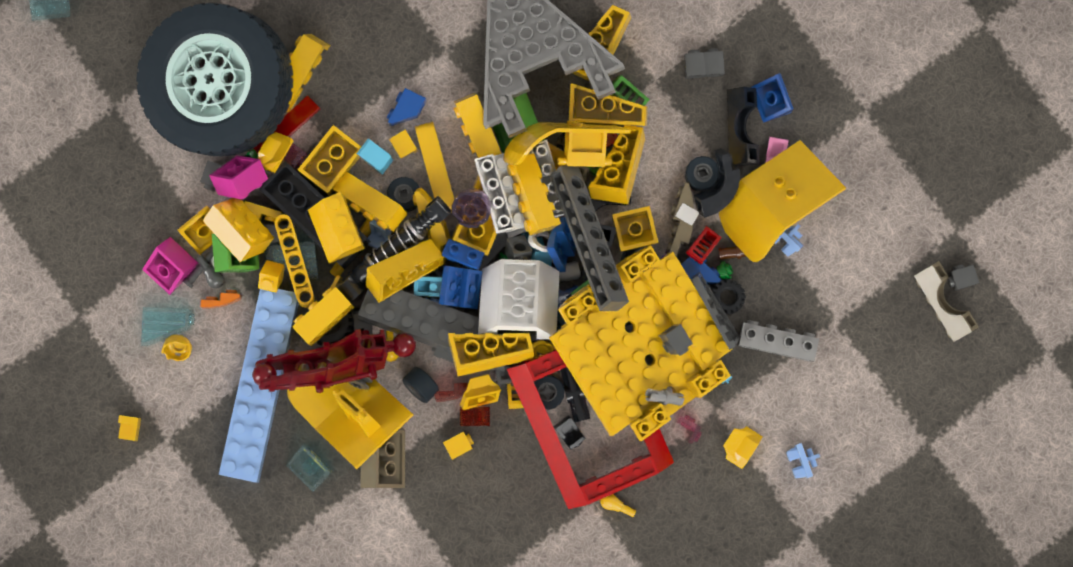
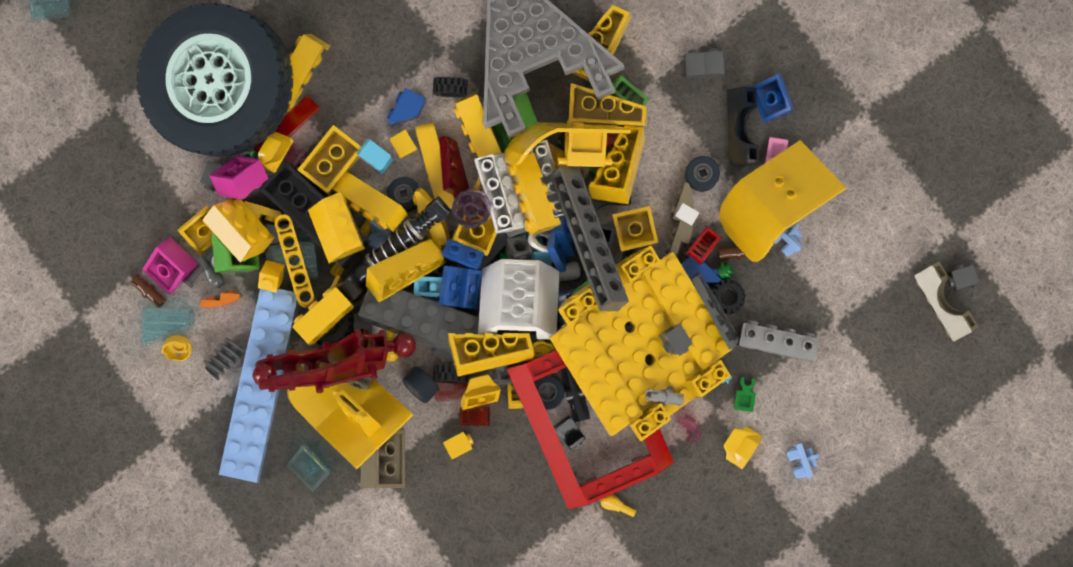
yellow panel [118,415,141,441] -> none
black arch [694,148,740,218] -> none
none -> reddish brown pin [130,274,167,308]
none -> dark grey piece [203,337,245,381]
none -> black tyre [432,76,468,98]
none -> black tyre [433,365,468,384]
none -> dark red wing [439,135,470,200]
none -> green plate [734,377,756,412]

